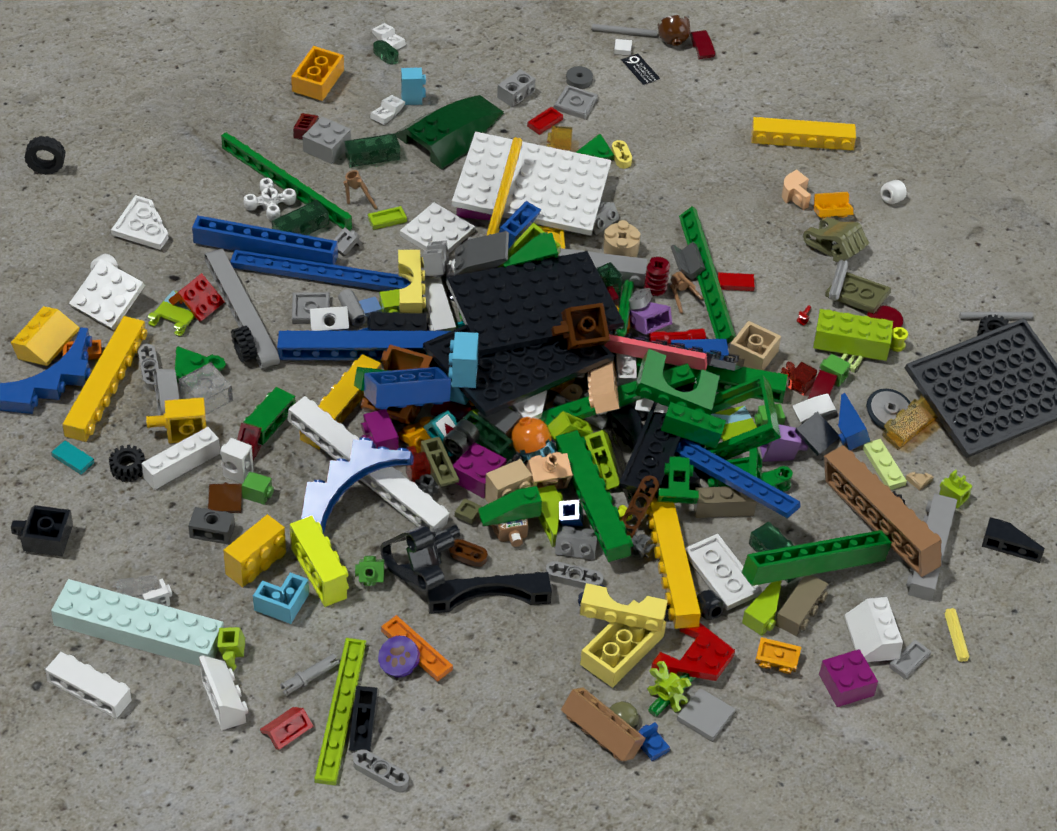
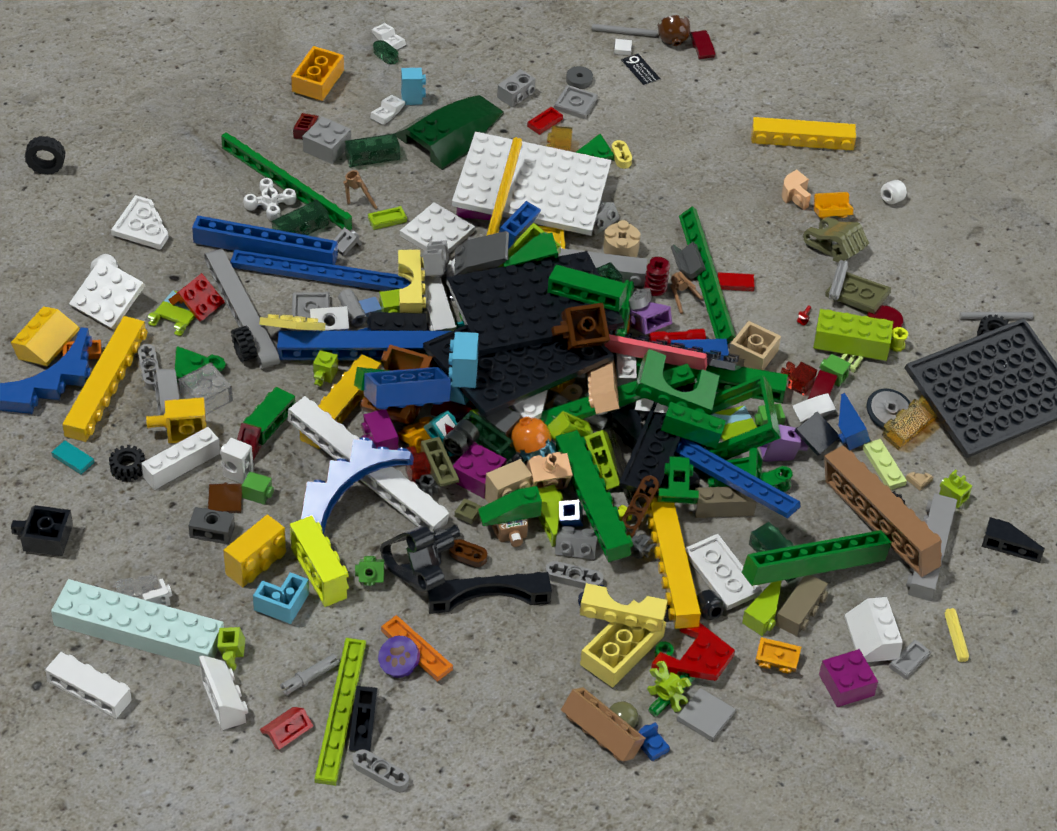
none -> light yellow plate [259,314,326,330]
none -> lime brick [313,350,338,386]
none -> green brick [548,265,627,312]
none -> green bush [654,641,674,657]

